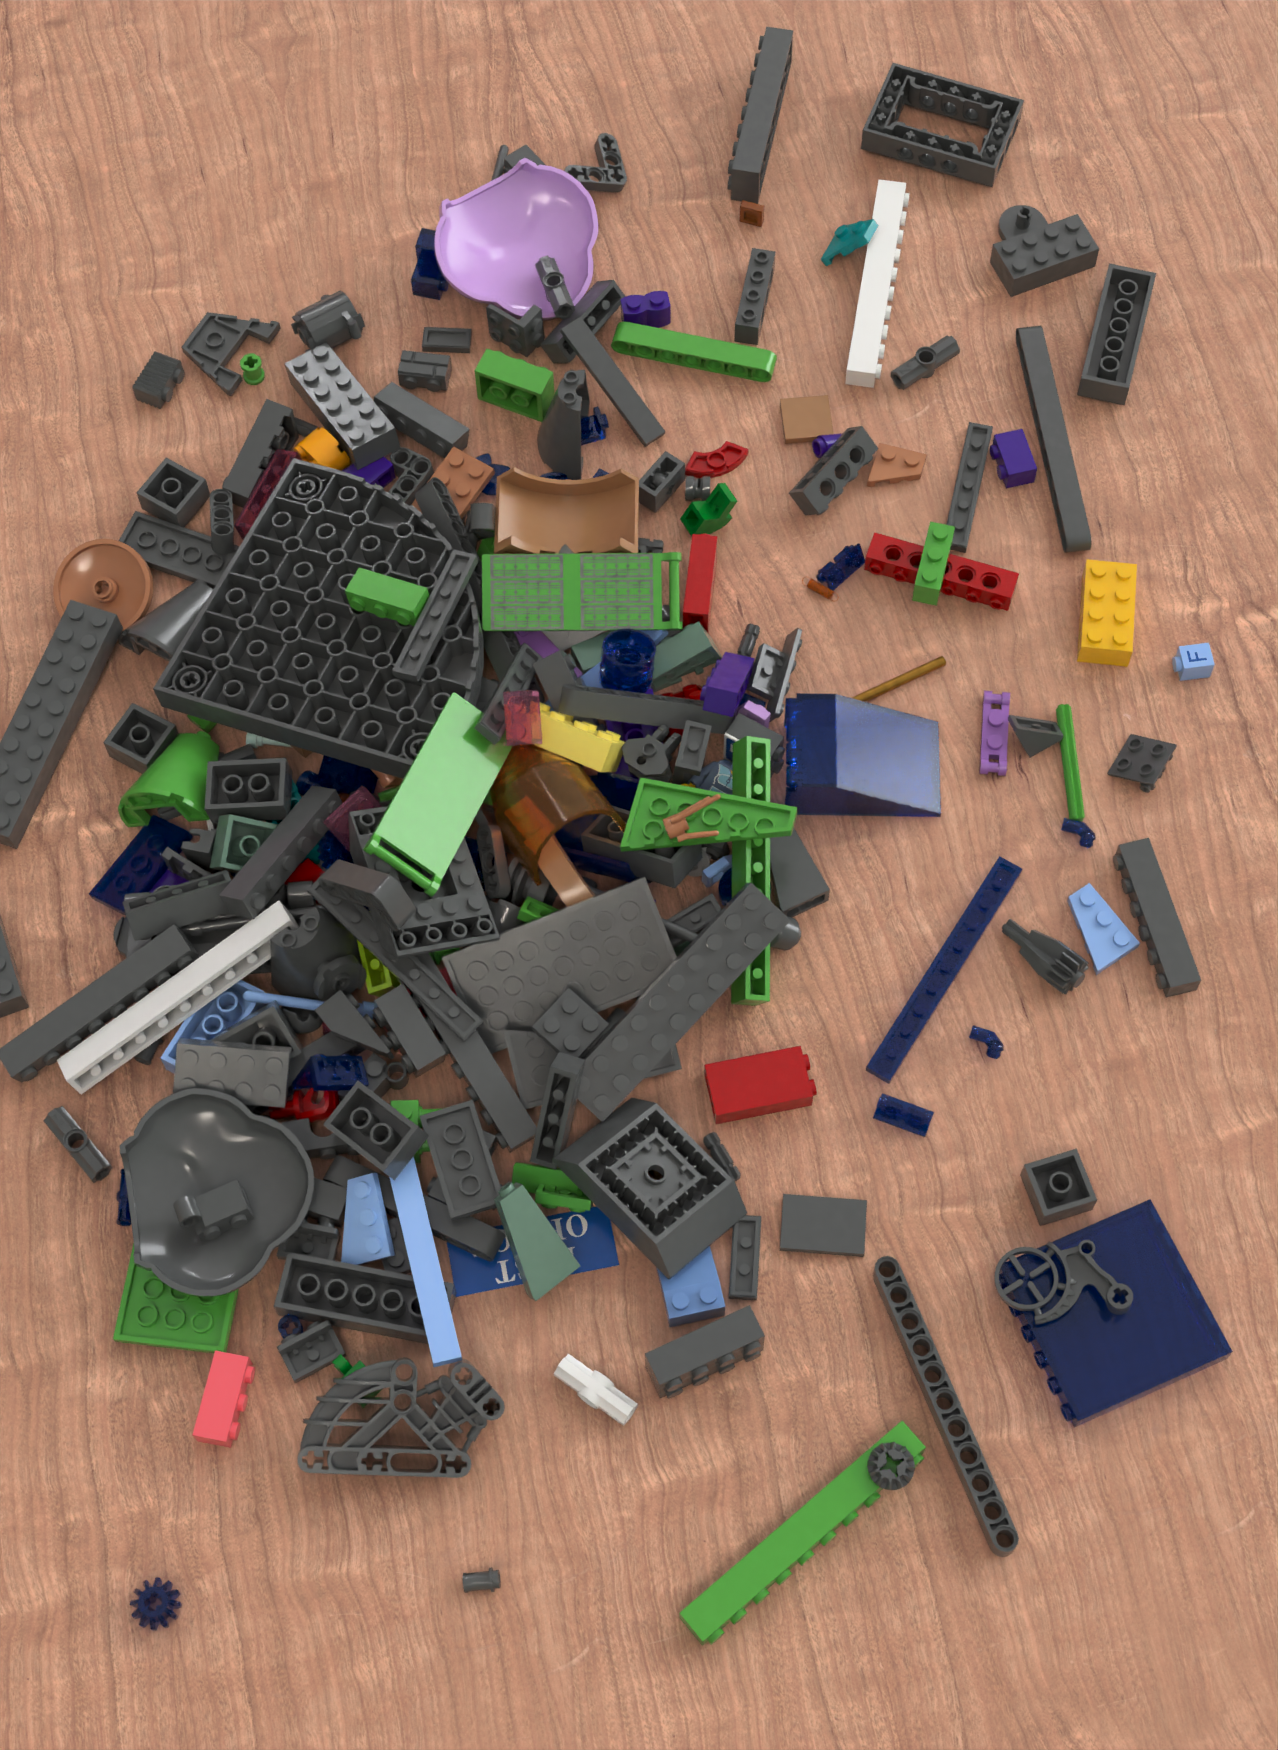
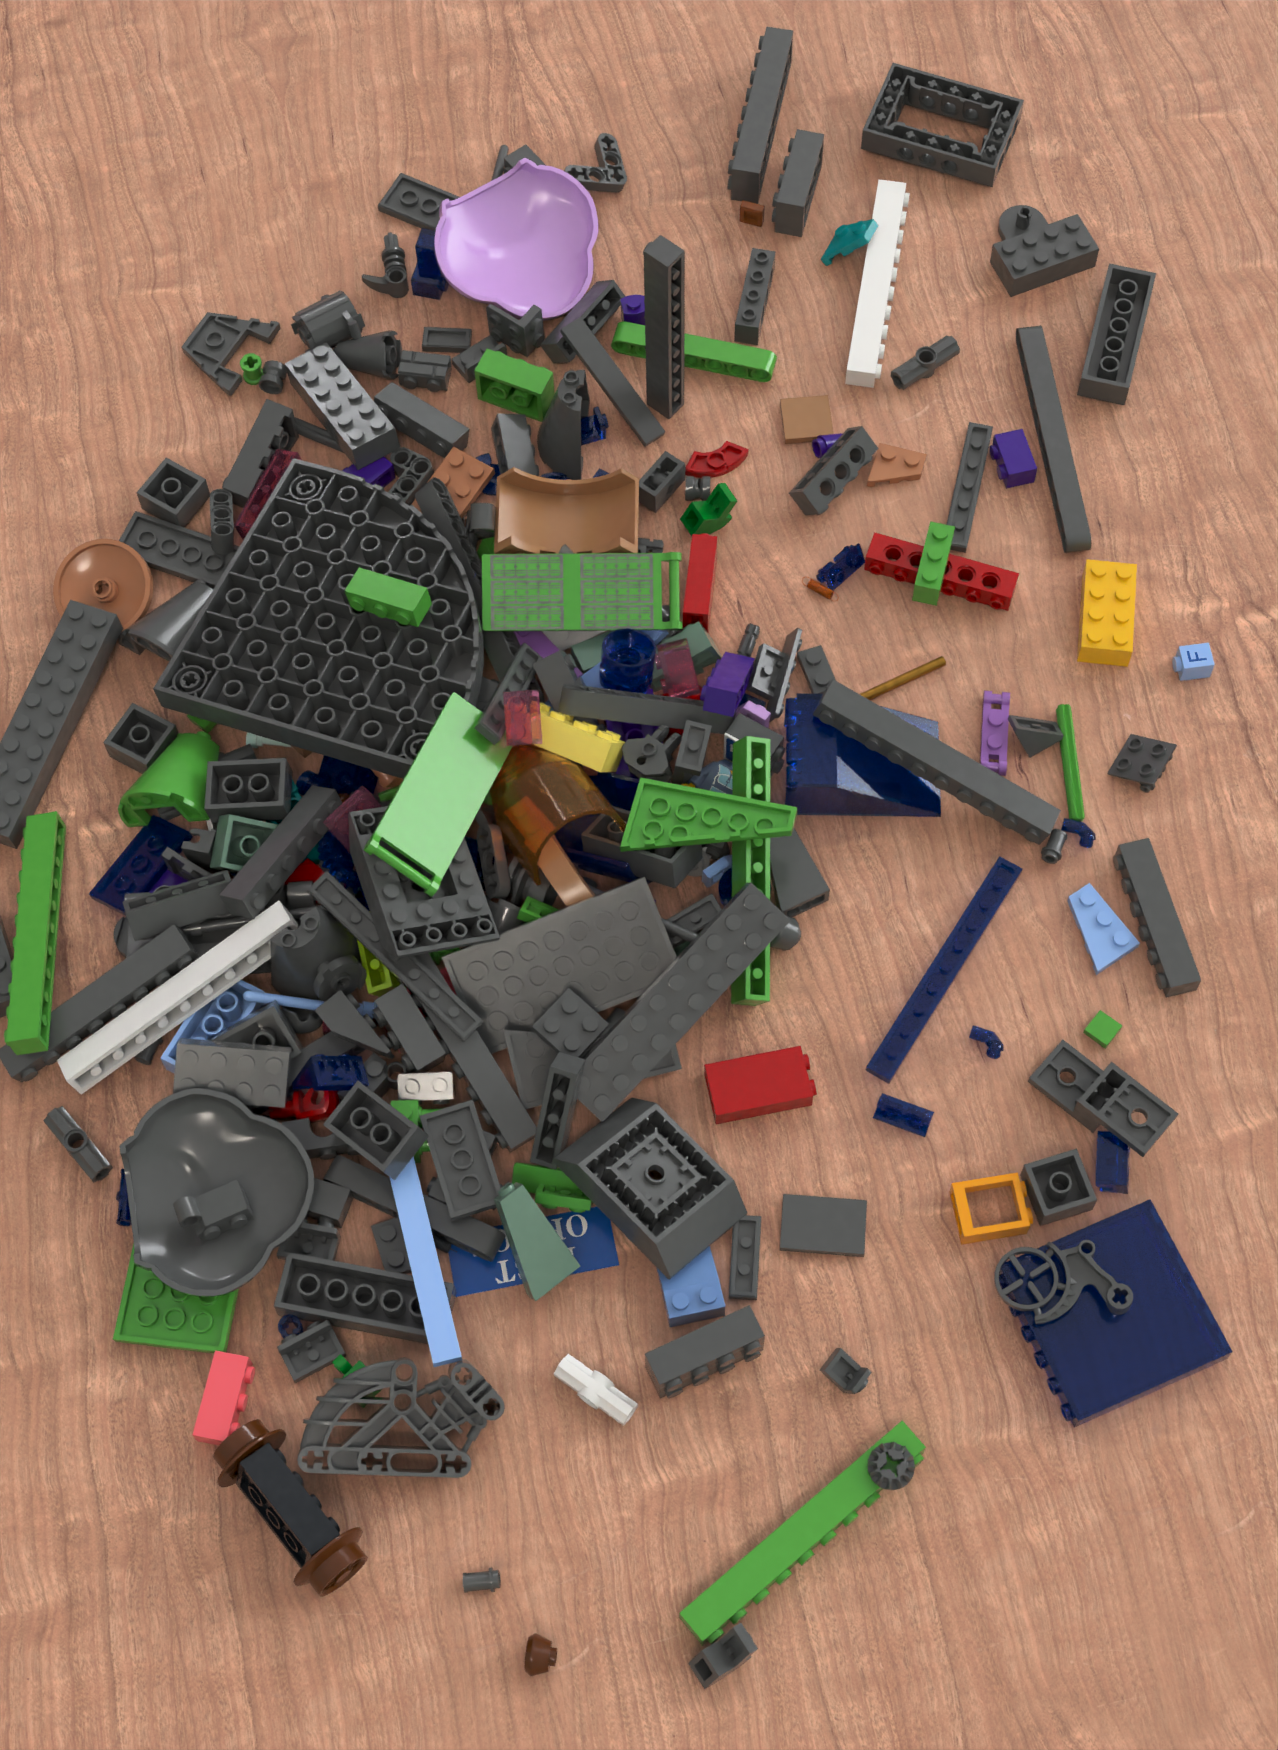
clear blue gear [130,1578,182,1631] -> none
dark grey brick [132,351,185,409] -> none
light orange brick [294,427,351,471] -> none
dark grey beam [318,859,416,931] -> none
light blue wing [341,1173,395,1265] -> none
dark grey plate [392,549,478,682] -> none
dark grey piece [535,255,575,320] -> none
nougat plant [662,794,721,843] -> none
dark grey axle [703,1132,741,1181] -> none
dark grey beam [873,1256,1019,1557] -> none
dark grey piece [1002,919,1089,994] -> none
none -> bright green brick [4,811,66,1055]
none -> brick [213,1419,368,1597]
none -> dark grey wheel [259,360,287,394]
none -> dark grey cone [333,330,402,379]
none -> dark grey piece [362,232,409,298]
none -> dark grey tile [378,173,460,234]
none -> bracket [397,1071,456,1105]
none -> dark grey piece [432,1234,457,1253]
none -> dark grey bracket [452,335,507,383]
none -> dark grey brick [491,413,539,476]
none -> reddish brown cone [525,1633,557,1676]
none -> dark grey brick [643,235,685,419]
none -> clear pink brick [654,638,700,698]
none -> dark grey brick [688,1623,758,1689]
none -> dark grey brick [772,129,824,237]
none -> dark grey plate [797,645,836,699]
none -> dark grey brick [812,679,1061,845]
none -> dark grey bracket [820,1348,872,1394]
none -> light orange window [949,1172,1033,1245]
none -> dark grey bracket [1028,1040,1179,1157]
none -> dark grey pin [1041,829,1067,864]
none -> bright green tile [1083,1010,1122,1049]
none -> clear blue hinge [1096,1131,1130,1194]

